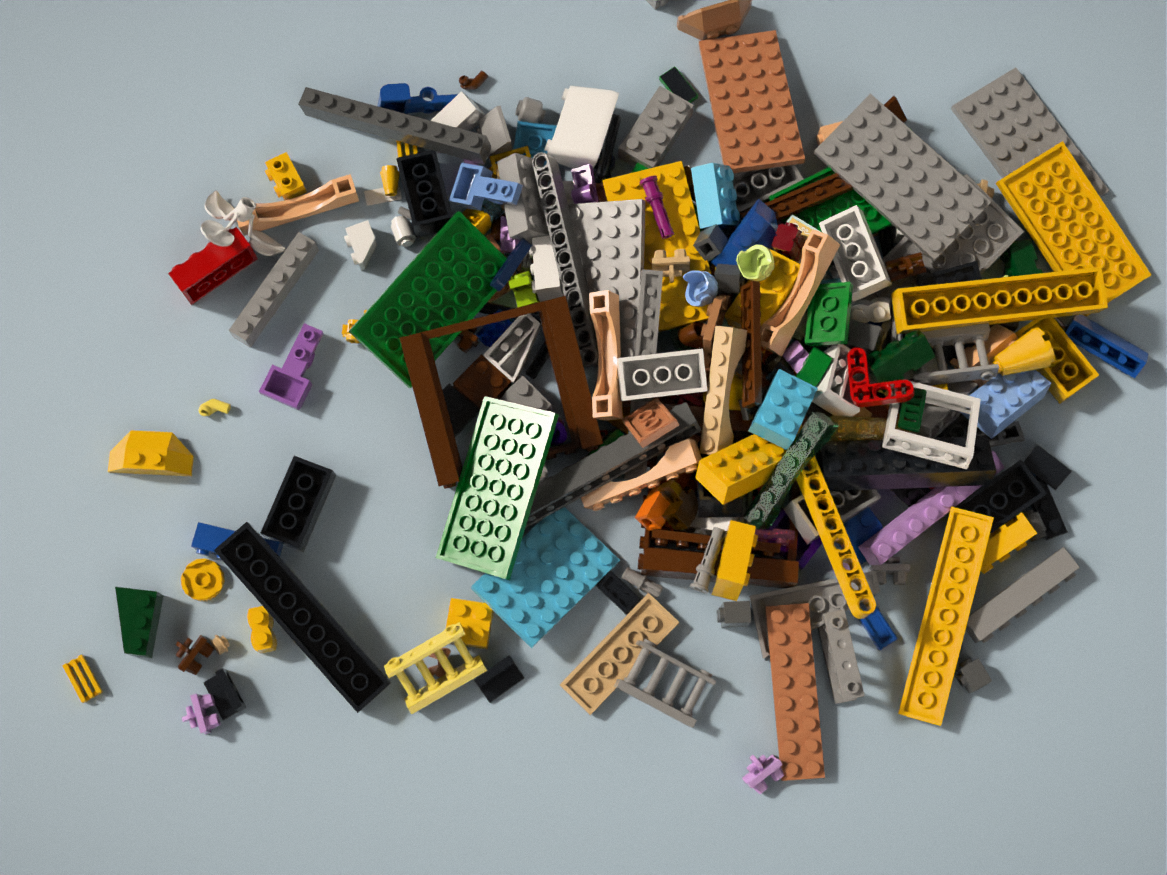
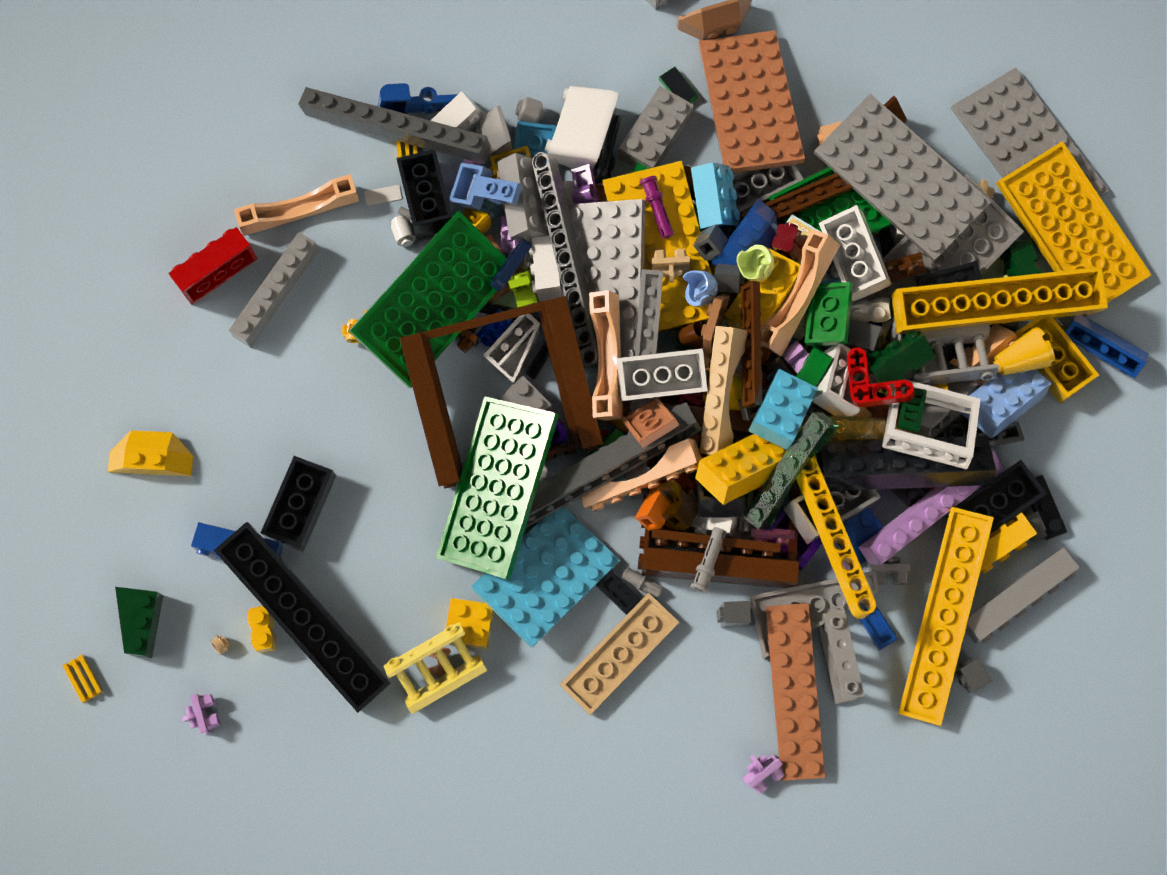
reddish brown hips [175,635,214,675] -> none
yellow tile [181,558,225,601] -> none
light yellow arm [199,399,231,416] -> none
white plant [200,190,286,256] -> none
black panel [203,668,246,720] -> none
medium lavender plate [259,323,324,410] -> none
yellow brick [265,152,307,201] -> none
white slope [344,220,377,271] -> none
yellow cone [380,165,400,196] -> none
black plate [443,383,479,437] -> none
reddish brown brick [453,354,512,412] -> none
reddish brown arm [459,70,488,90] -> none
black panel [474,655,525,703] -> none
reddish brown arm [491,213,506,242] -> none
light grey fence [614,639,716,728] -> none
yellow wedge [711,520,758,601] -> none
black panel [1023,444,1072,490] -> none

